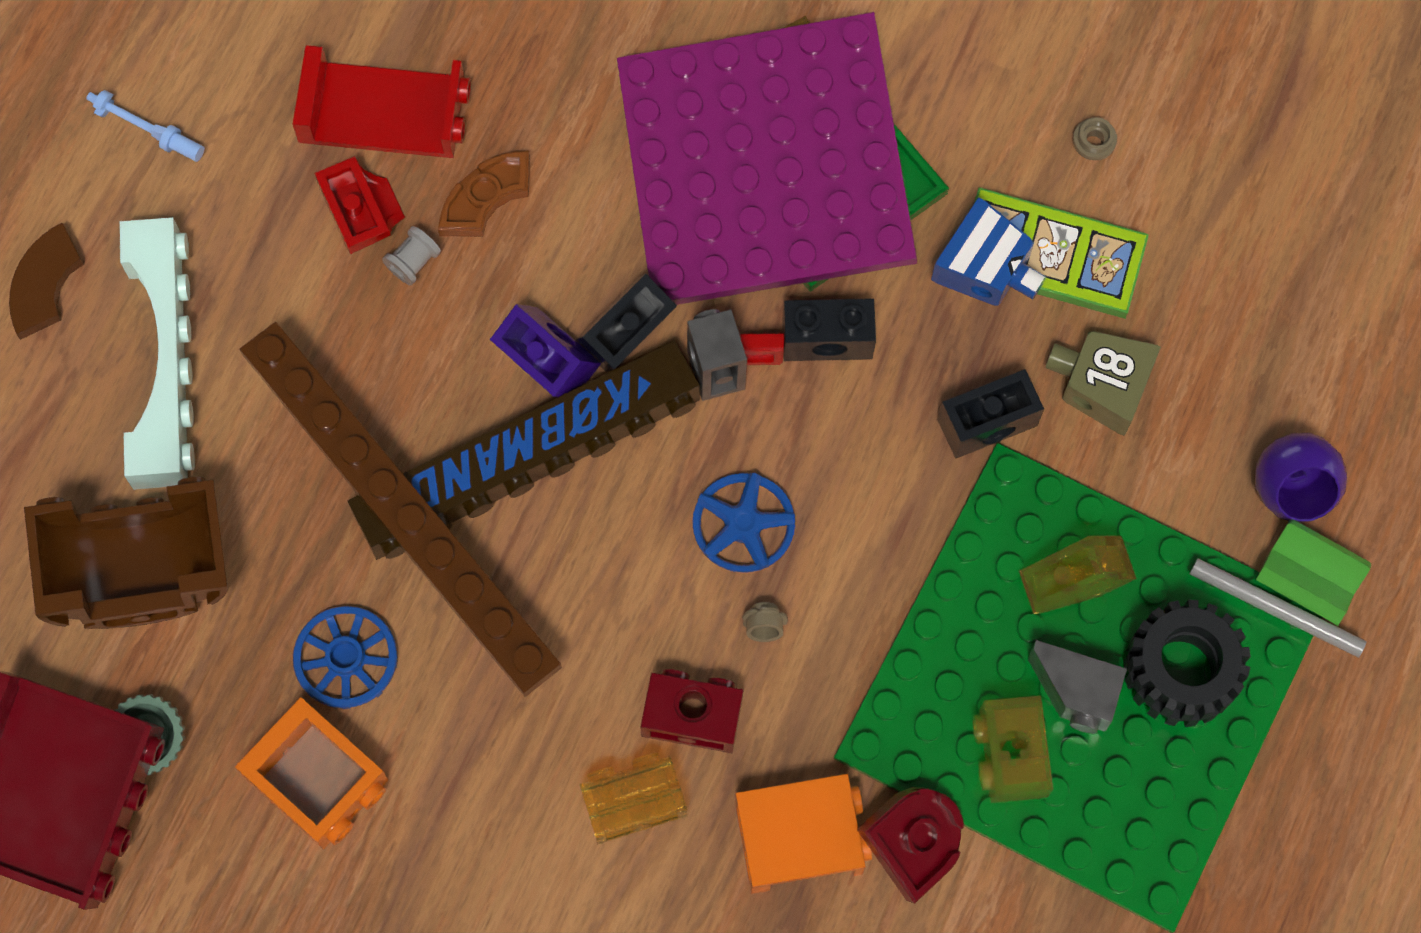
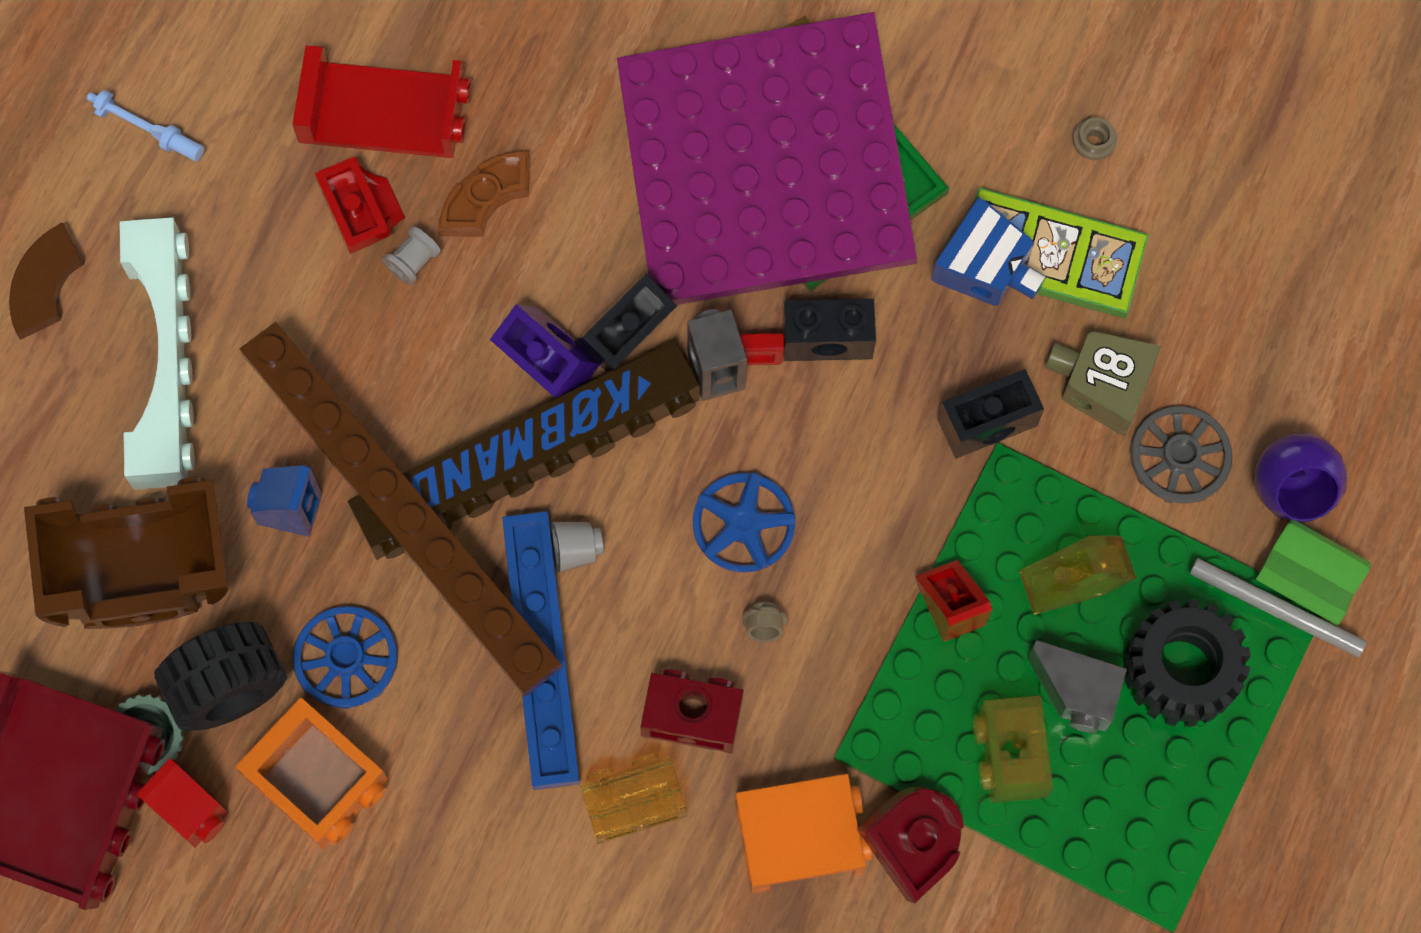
none -> red slope [136,758,228,848]
none -> black tyre [154,622,287,731]
none -> blue slope [247,465,322,537]
none -> blue plate [502,511,580,790]
none -> light grey hat [551,522,603,573]
none -> red slope [915,560,992,642]
none -> dark grey wheel [1130,406,1232,504]

